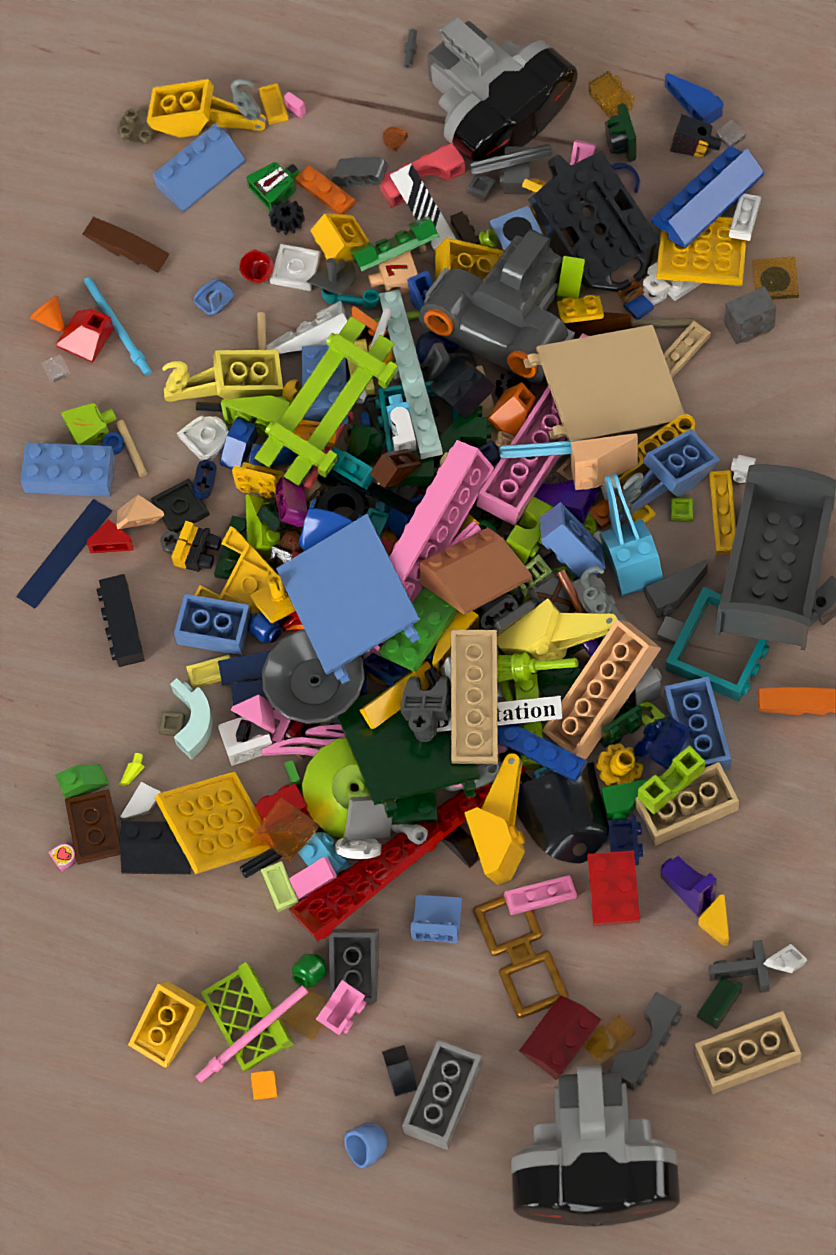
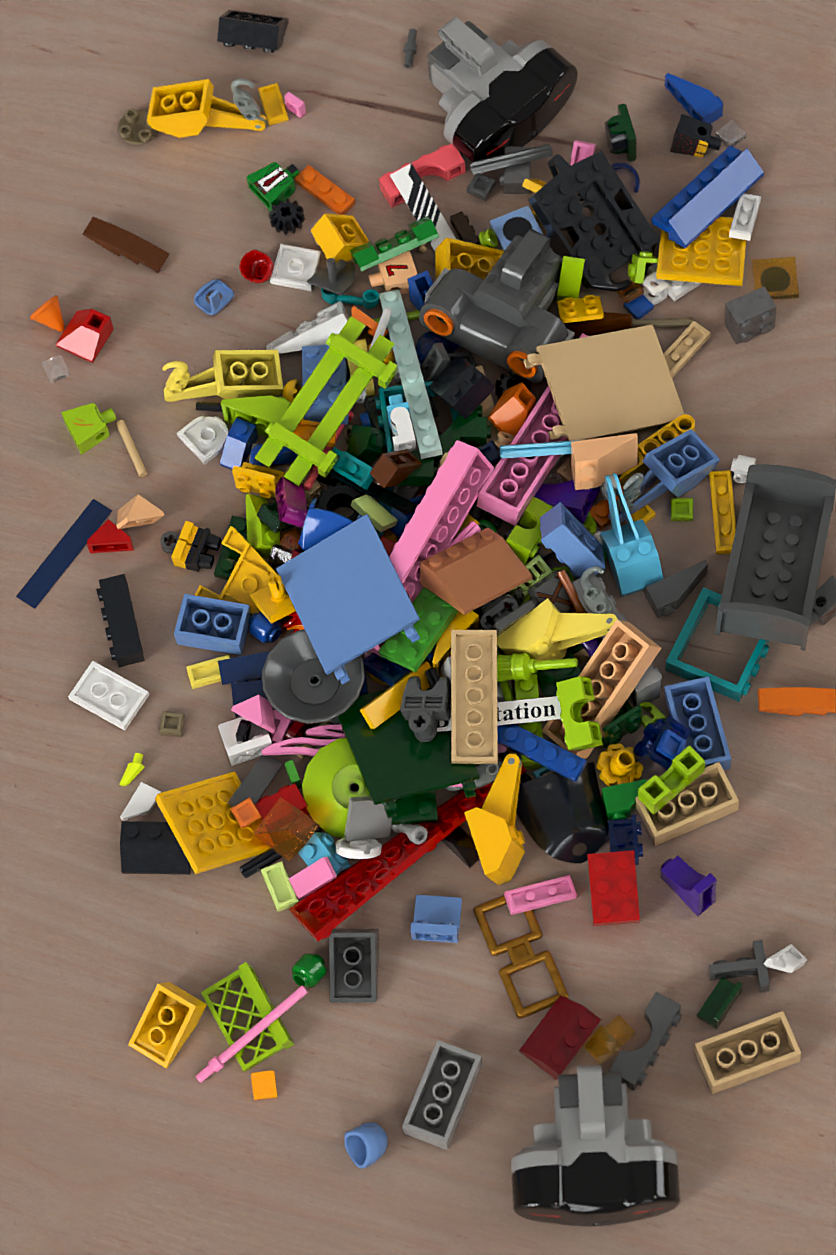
medium blue brick [20,442,115,497] -> none
tile [48,844,76,872] -> none
bright green slope [55,764,109,799] -> none
reddish brown plate [65,789,120,865] -> none
medium azure bar [83,277,152,376] -> none
blue tile [102,432,124,455] -> none
pearl dark grey tile [151,479,210,533] -> none
medium blue slope [153,123,246,213] -> none
light aqua arch [170,678,213,760] -> none
dark blue beam [192,460,217,499] -> none
tan bar [257,312,266,350] -> none
clear yellow piece [281,987,327,1041] -> none
bright pink cylinder [316,980,367,1035] -> none
dark grey beam [331,157,388,187] -> none
black slope [382,1045,417,1097] -> none
clear orange tile [383,127,408,152] -> none
clear yellow brick [589,71,634,118] -> none
light grey tile [657,615,685,644] -> none
yellow slope [698,894,729,946] -> none
none -> white plate [68,661,149,731]
none -> black slope [217,10,288,53]
none -> dark grey tile [228,755,283,807]
none -> orange tile [230,797,261,829]
none -> yellowish green tile [351,494,398,532]
none -> lime arch [556,676,603,751]
none -> lime bracket [628,251,658,284]
none -> blue tile [656,729,687,760]

